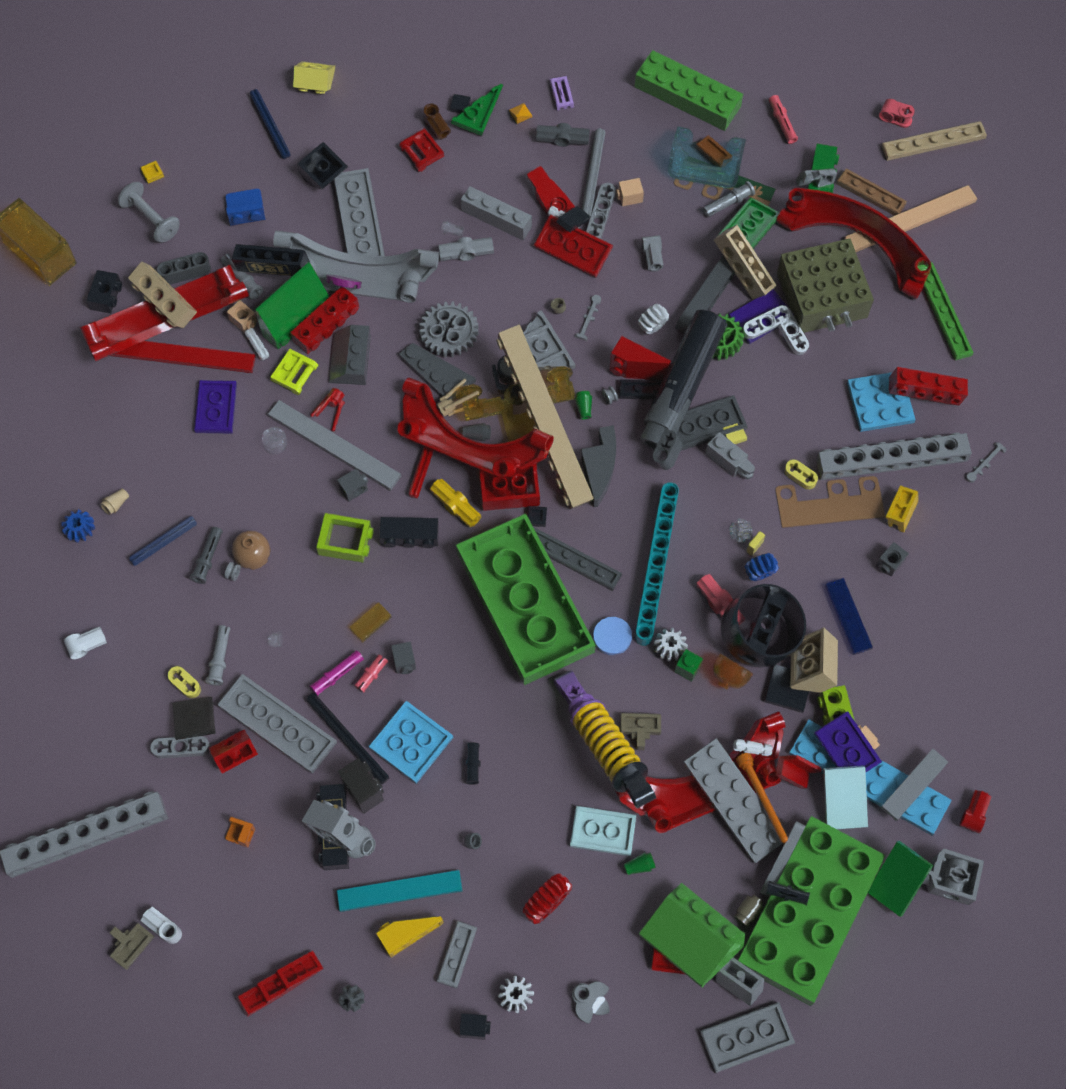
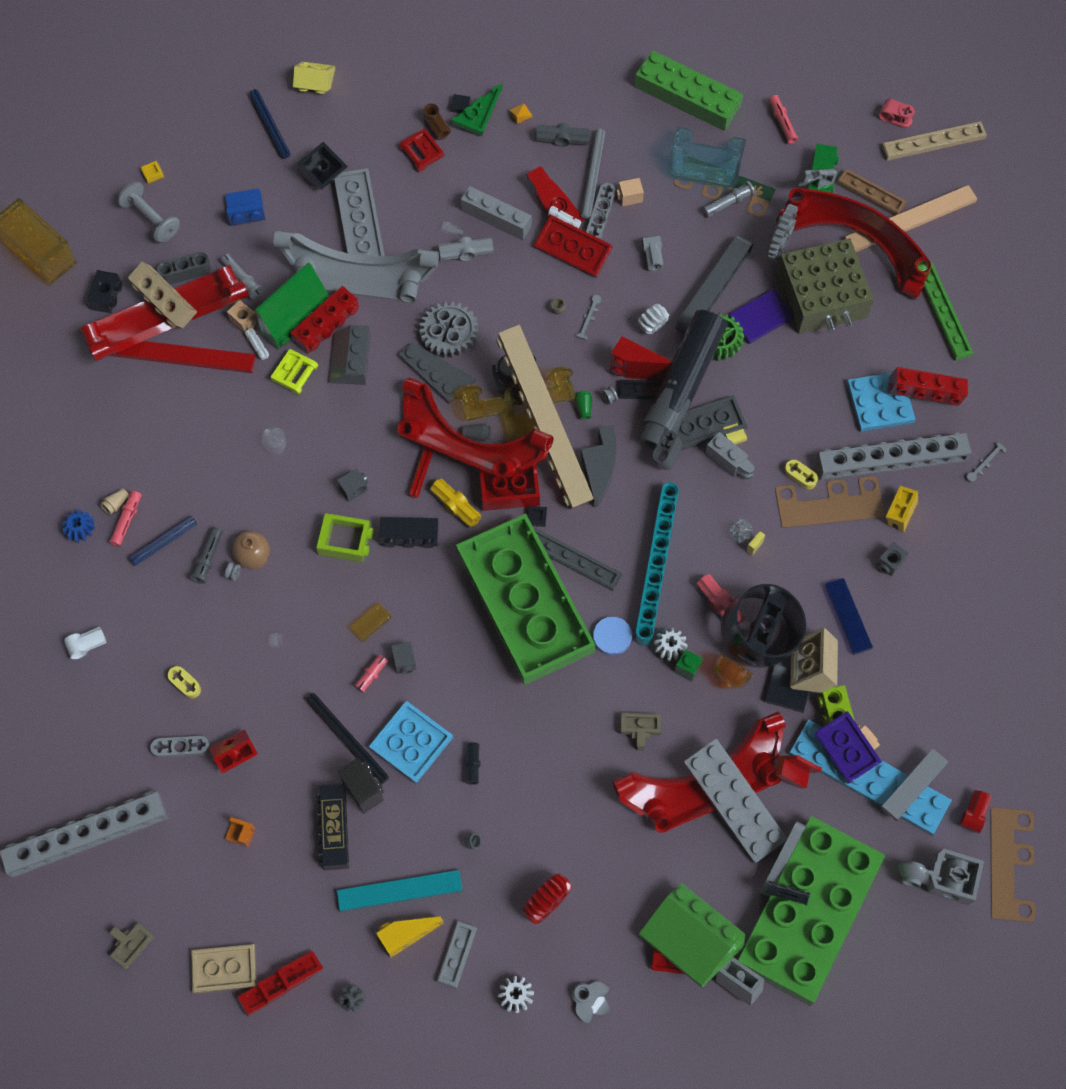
white piece [140,906,182,944] -> none
clear smoke tile [172,697,216,740] -> none
dark purple tile [194,380,237,434] -> none
light grey pin [205,625,230,686] -> none
light grey plate [218,674,337,774] -> none
black brick [231,244,310,276] -> none
light grey tile [268,400,401,491] -> none
light grey brick [302,800,376,859] -> none
red plant [310,388,345,431] -> none
dark pink pin [310,650,364,696] -> none
magenta tile [325,274,362,289] -> none
tan plant [437,379,479,417] -> none
black brick [459,1013,491,1040] -> none
light grey wing [523,310,575,370] -> none
lavender tile [550,76,574,110] -> none
piece [553,670,656,809] -> none
black tile [557,206,591,232] -> none
light aqua tile [570,806,636,856] -> none
green cone [624,852,656,875] -> none
dark orange tile [695,135,732,169] -> none
light grey tile [700,1002,795,1073] -> none
tan brick [714,225,776,299] -> none
green tile [718,197,780,249] -> none
white axle [733,739,772,756] -> none
dark tan brick [734,895,764,927] -> none
orange piece [736,753,788,843] -> none
white beam [742,305,809,355] -> none
blue gear [744,553,779,581] -> none
light aqua tile [823,766,868,829] -> none
green tile [868,841,933,917] -> none
none -> coral pin [109,490,142,547]
none -> tan tile [191,944,257,994]
none -> light grey gear [767,204,798,262]
none -> medium nougat piece [991,807,1035,922]

